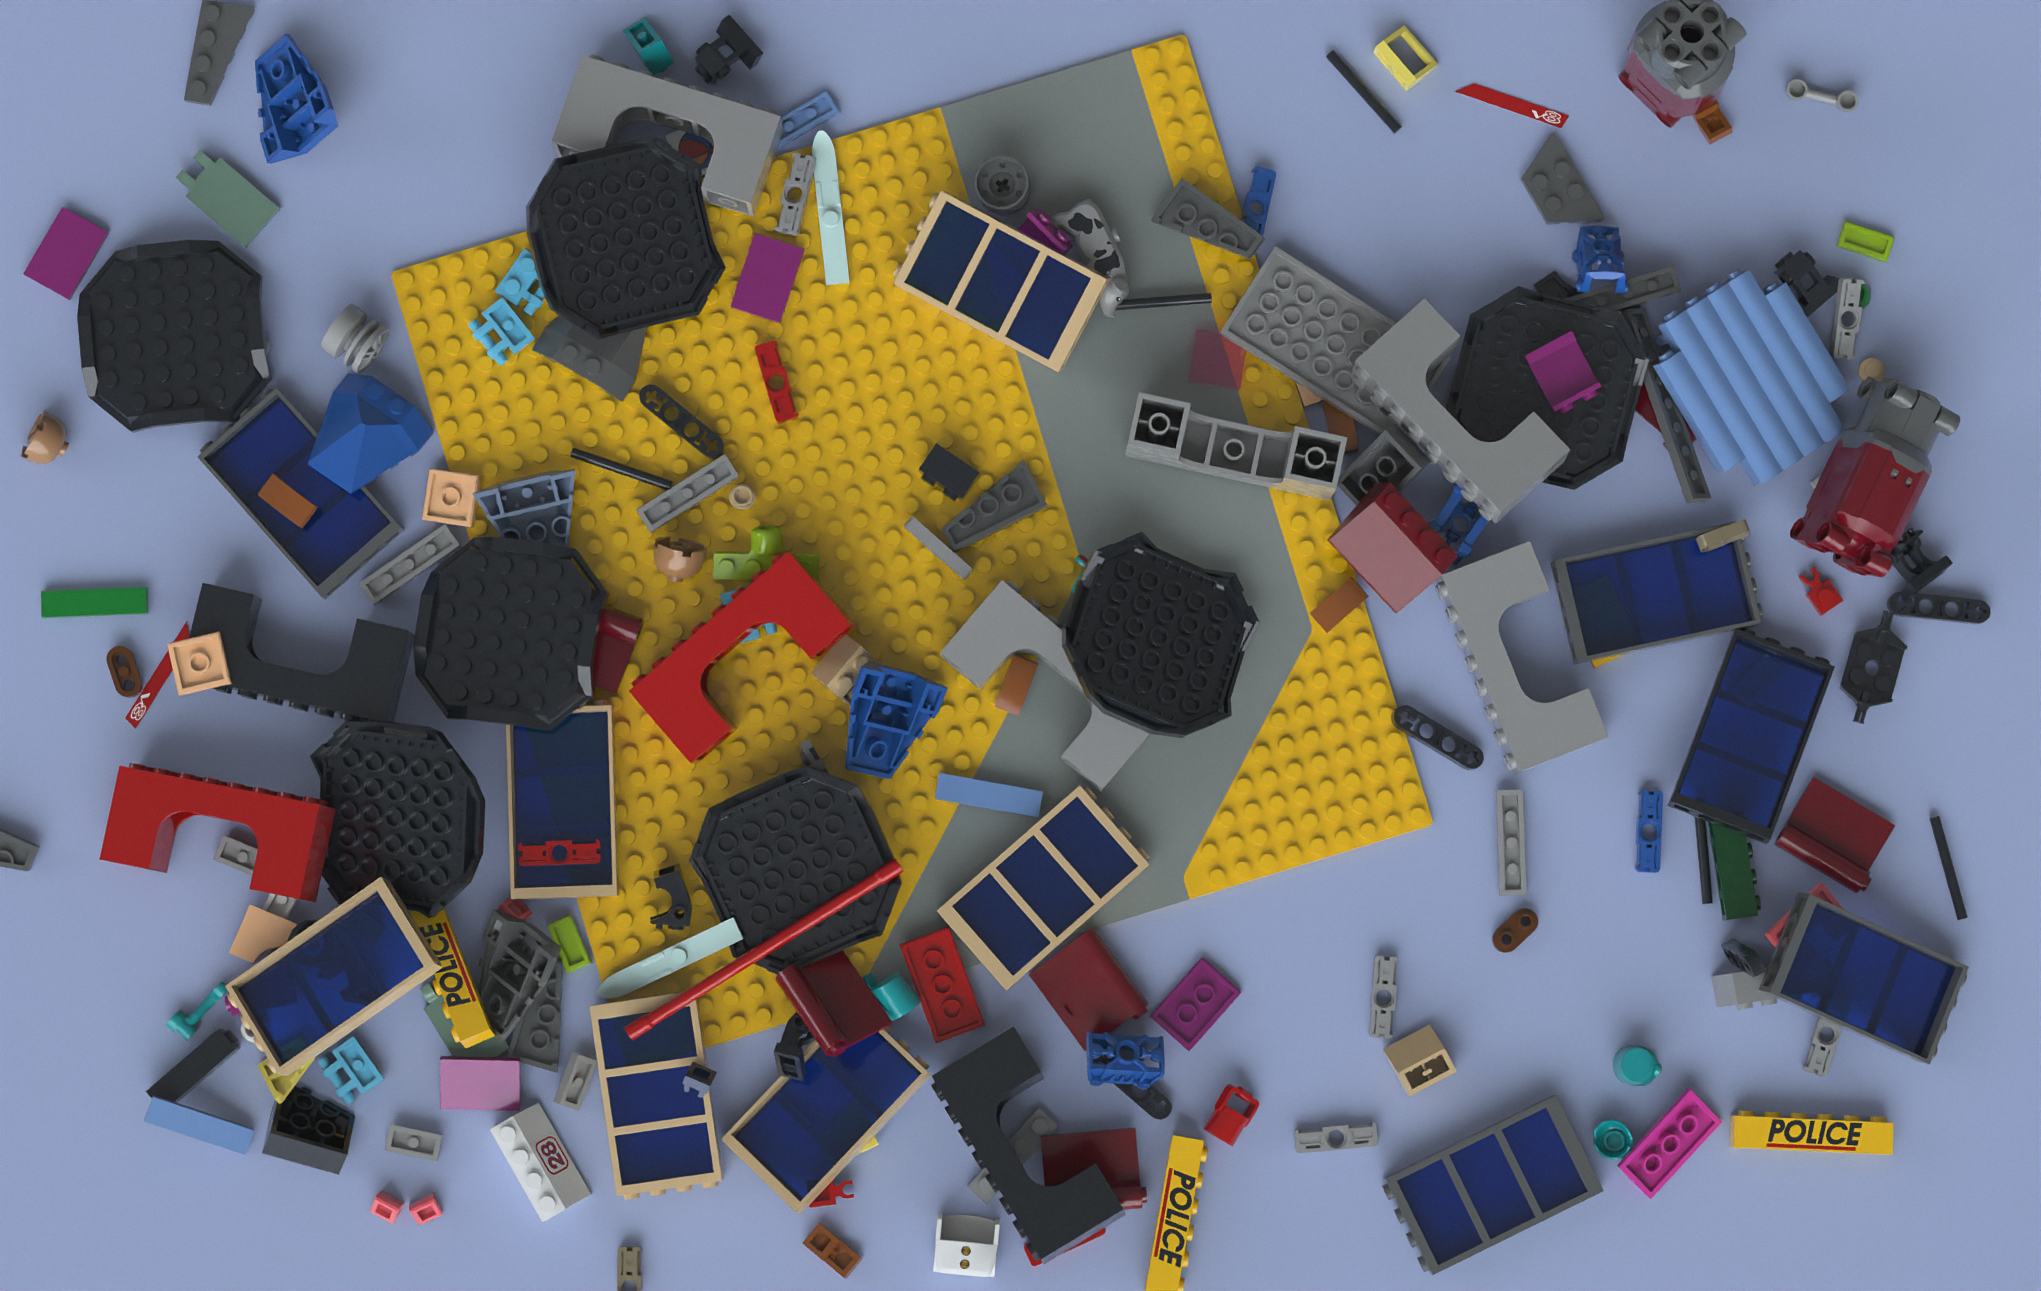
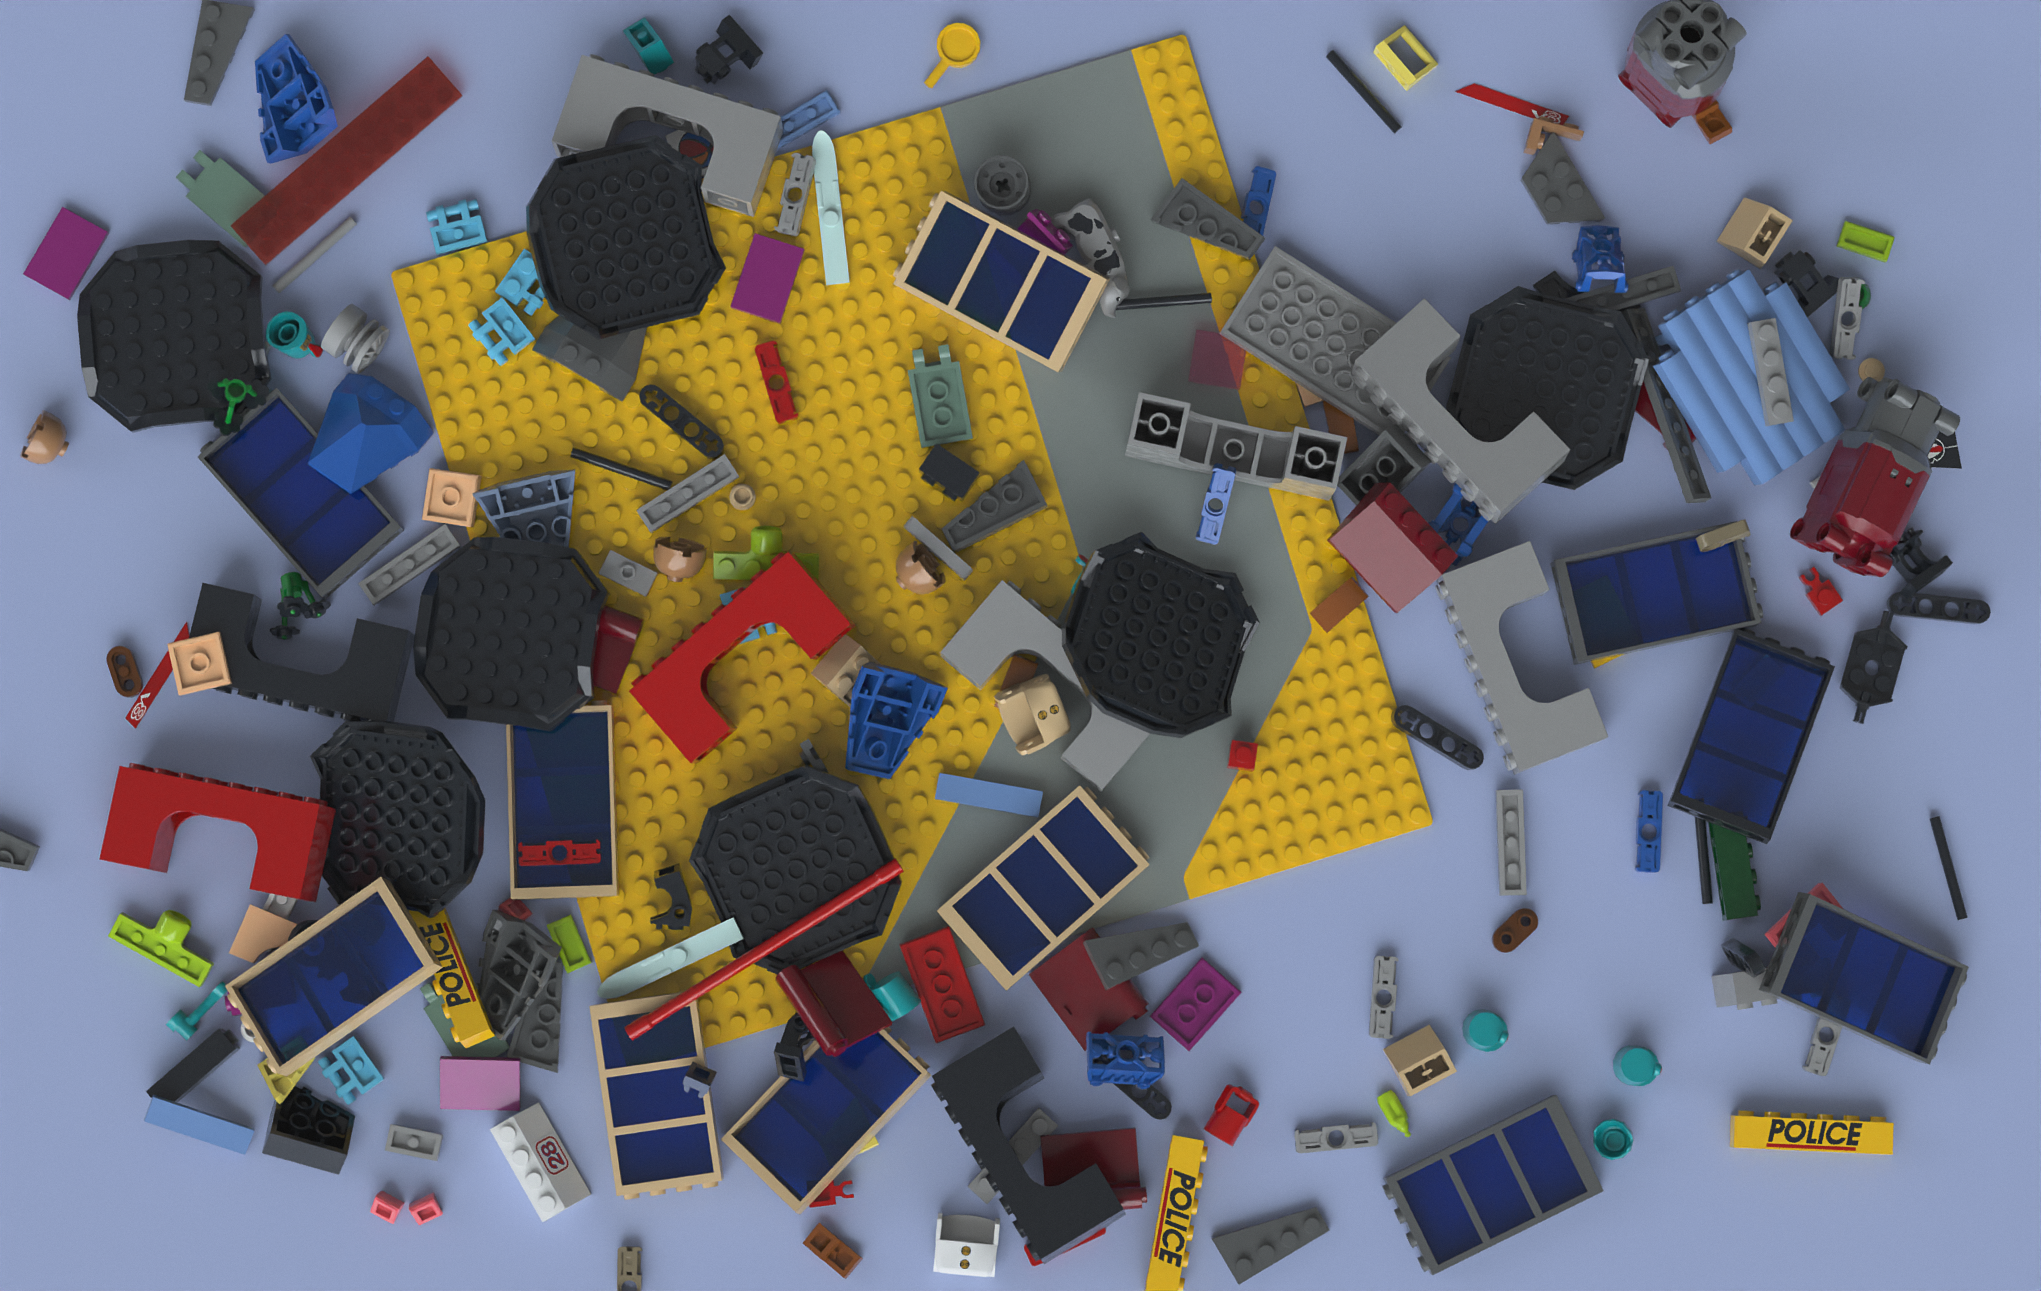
green tile [41,587,148,618] -> none
light grey plate [213,835,258,875] -> none
dark orange slope [258,474,318,528] -> none
light grey plate [553,1052,597,1111] -> none
magenta panel [1525,331,1602,414] -> none
dark pink slope [1617,1088,1722,1199] -> none
dark red door [1774,777,1896,893] -> none
light grey bar [1786,79,1858,112] -> none
none -> lime plate [108,910,214,987]
none -> black plant [206,370,270,436]
none -> clear red plate [230,56,463,266]
none -> teal hat [266,311,323,359]
none -> plant [270,572,331,640]
none -> light grey bar [272,217,357,293]
none -> medium azure plate [426,199,488,255]
none -> light grey plate [599,550,658,597]
none -> medium nougat cylinder [896,541,946,595]
none -> sand green tile [908,344,973,448]
none -> yellow piece [924,23,980,89]
none -> tan piece [994,674,1071,755]
none -> dark grey wing [1083,922,1199,990]
none -> piece [1196,463,1236,545]
none -> dark grey wing [1211,1207,1330,1284]
none -> red brick [1227,740,1258,772]
none -> lime piece [1377,1090,1411,1137]
none -> teal hat [1462,1009,1509,1052]
none -> medium nougat bracket [1523,116,1584,155]
none -> tan slope [1716,197,1793,269]
none -> light grey plate [1747,318,1794,426]
none -> black sticker [1928,431,1962,469]

